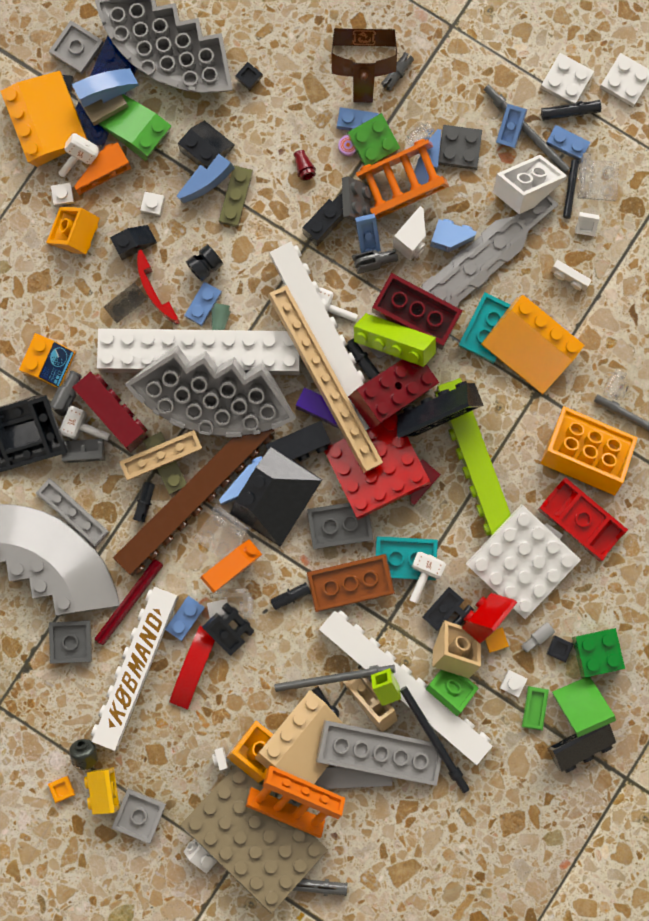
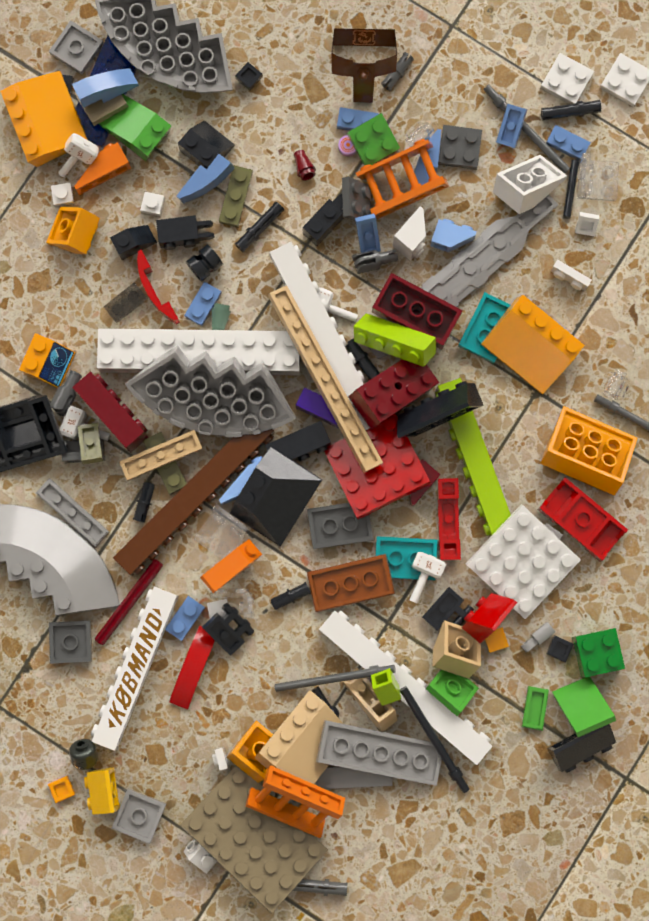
white plate [500,670,527,697] -> none
none -> olive plate [78,423,103,465]
none -> black hinge [156,215,215,250]
none -> black pin [235,202,284,252]
none -> red slope [438,478,461,560]

